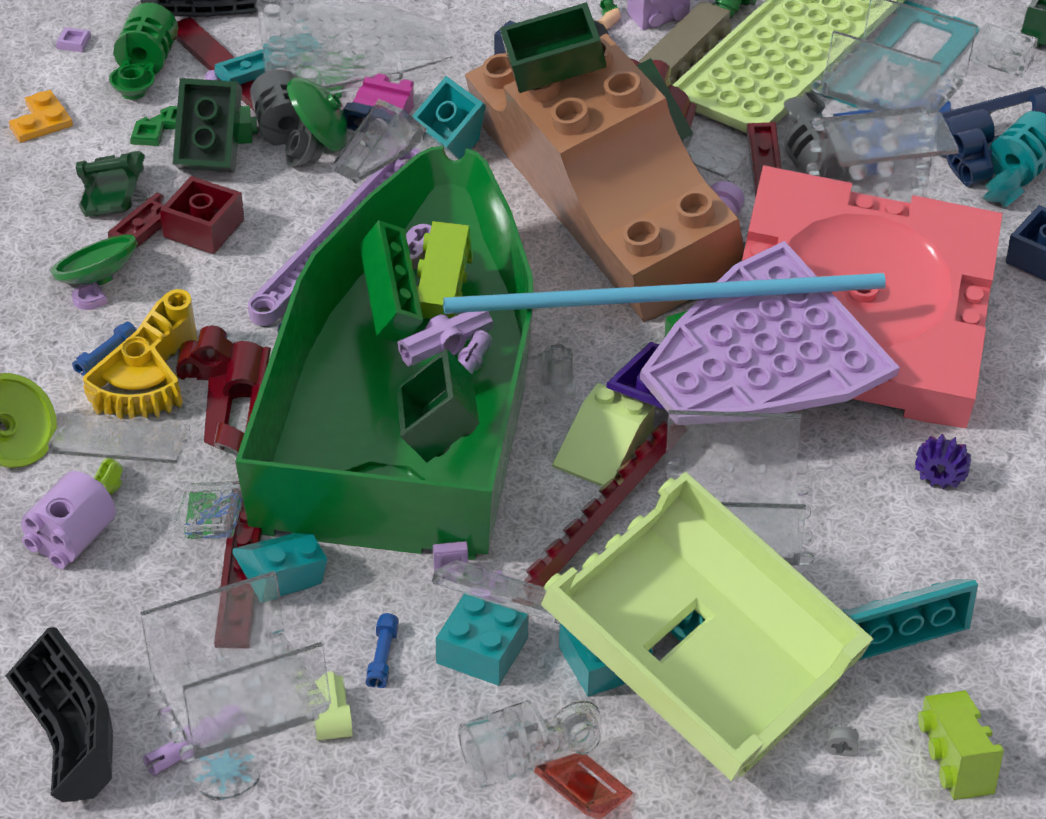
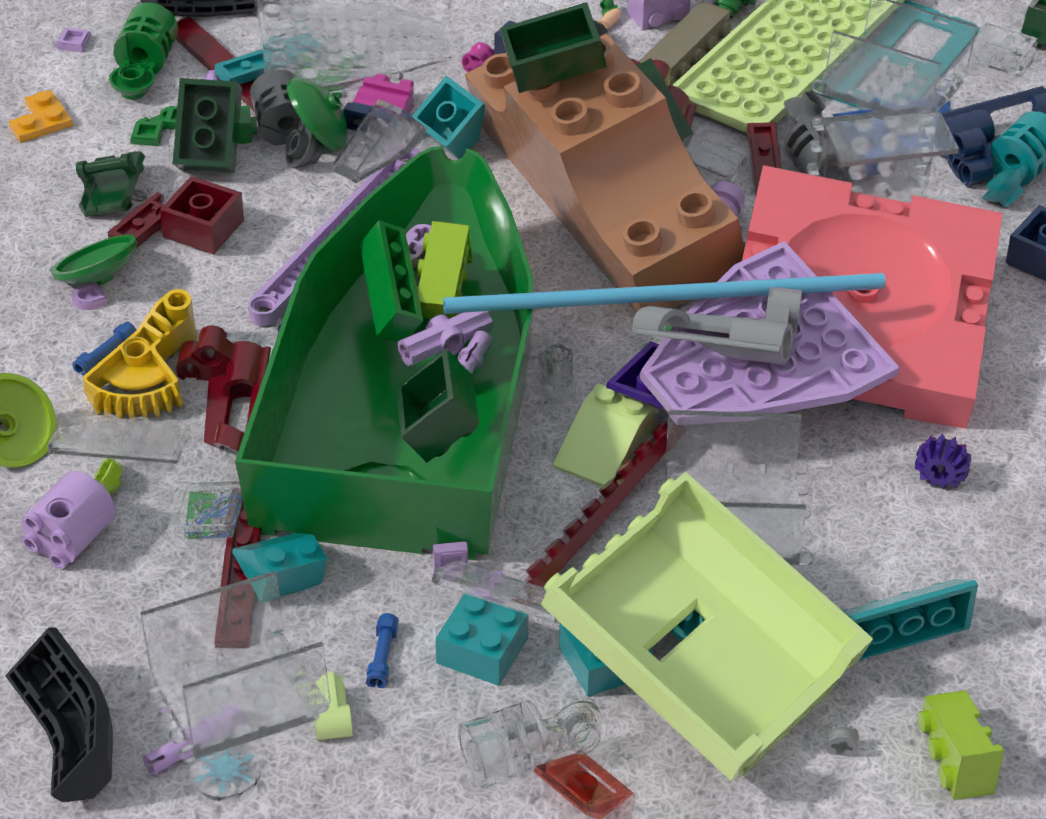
none -> dark pink wheel [462,42,494,72]
none -> light grey panel [632,287,802,365]

